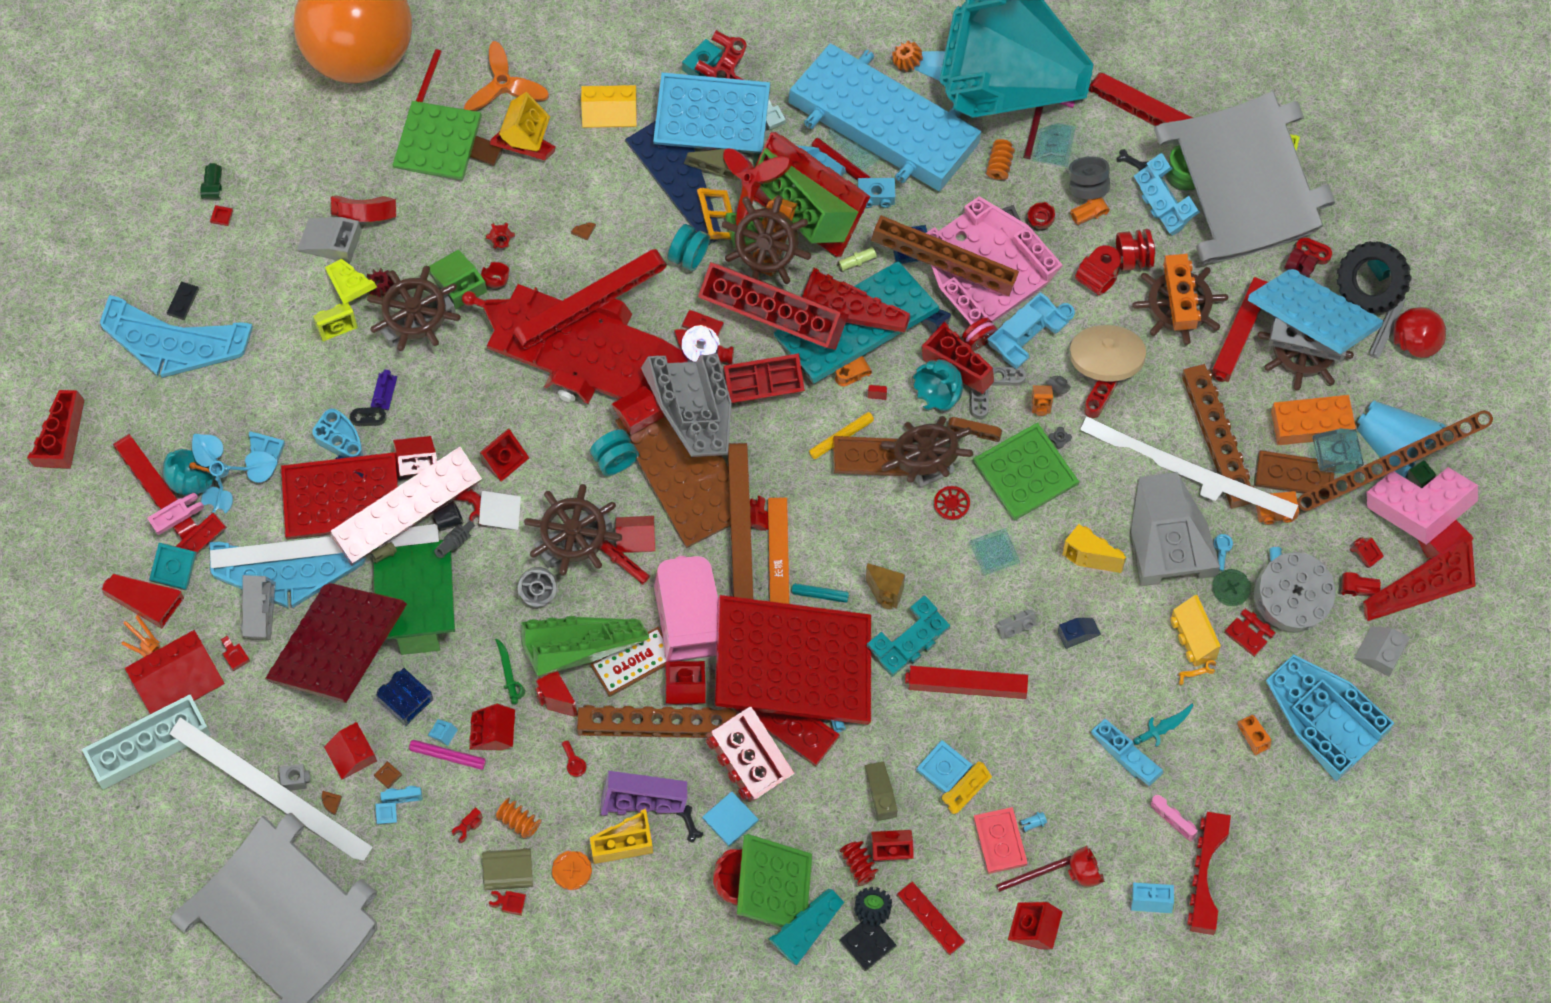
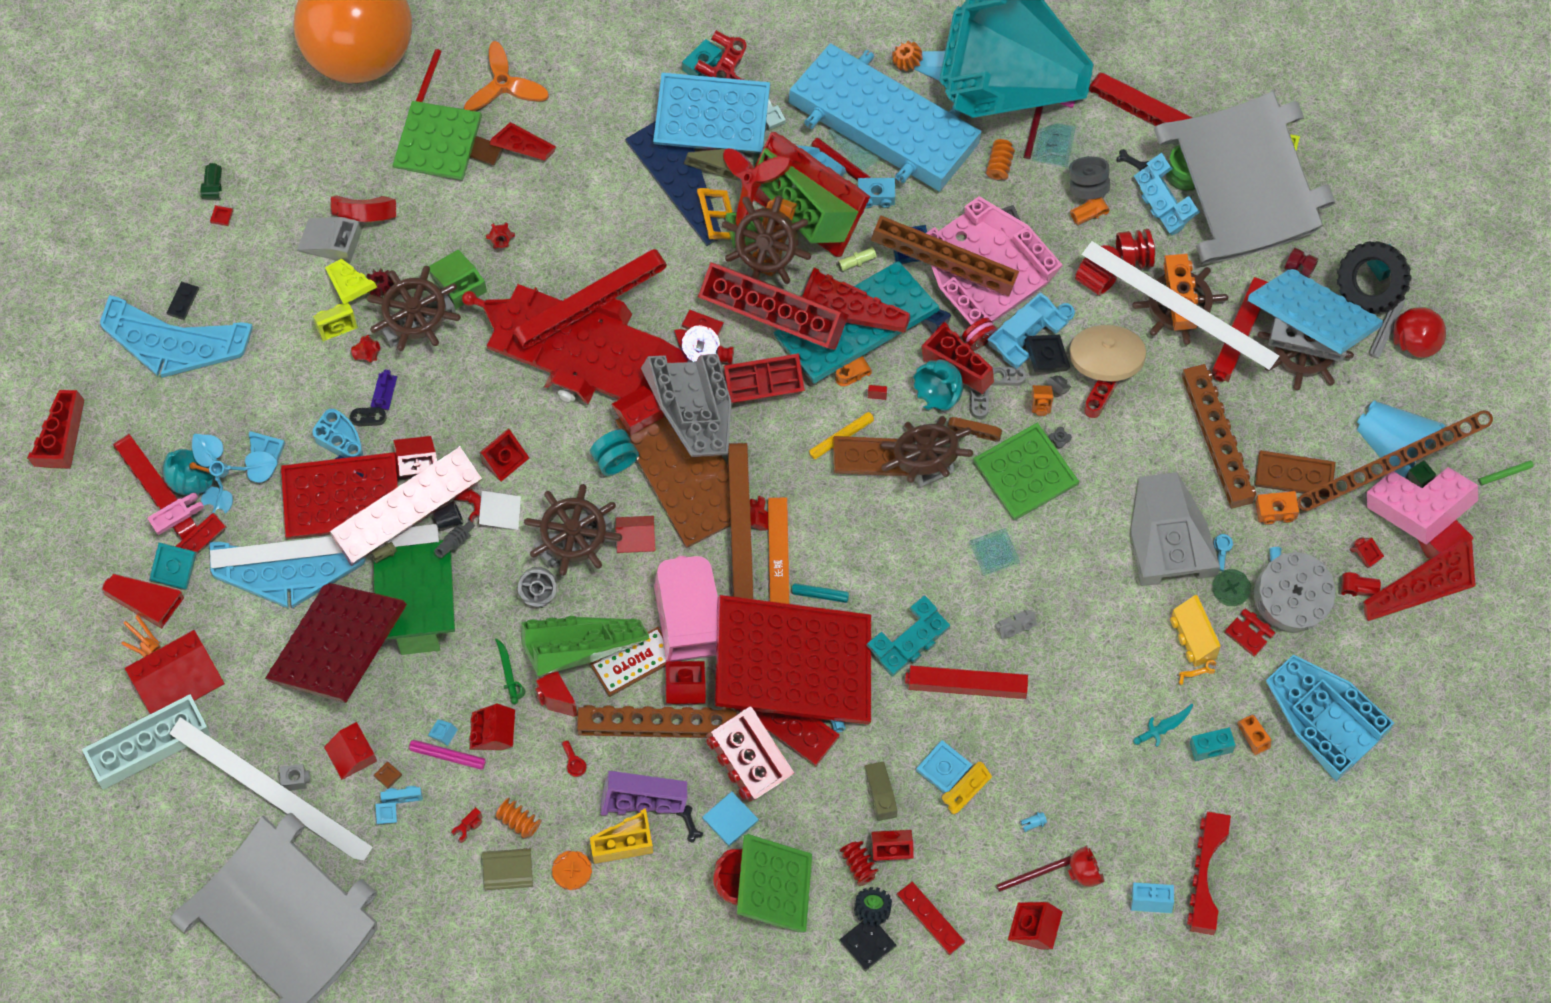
red plate [220,636,250,671] -> none
light grey wedge [241,575,276,640] -> none
dark orange tile [322,791,342,816] -> none
clear blue brick [376,668,434,727] -> none
red hair [481,262,510,289] -> none
red plate [489,890,527,916] -> none
yellow slope [499,92,550,151] -> none
dark orange tile [571,222,596,241] -> none
yellow slope [581,85,637,128] -> none
red pin [600,540,650,585] -> none
teal wheel [668,224,710,272] -> none
teal wing [769,888,844,965] -> none
pearl gold slope [866,563,905,609] -> none
red wheel [934,486,970,520] -> none
coral plate [973,807,1028,874] -> none
red hair [1027,202,1055,229] -> none
dark blue slope [1058,618,1101,649] -> none
yellow slope [1062,524,1126,573] -> none
white sticker [1080,416,1298,519] -> none
medium azure slope [1091,719,1163,786] -> none
bright pink hinge [1151,794,1197,841] -> none
orange brick [1271,395,1356,445] -> none
red plate [1296,238,1332,264] -> none
clear light blue slope [1312,428,1364,474] -> none
light grey slope [1354,626,1410,677] -> none
none -> red rock [351,335,381,363]
none -> black plate [1024,334,1070,372]
none -> white sticker [1081,241,1279,370]
none -> teal brick [1189,727,1236,762]
none -> bright green bar [1478,460,1534,486]

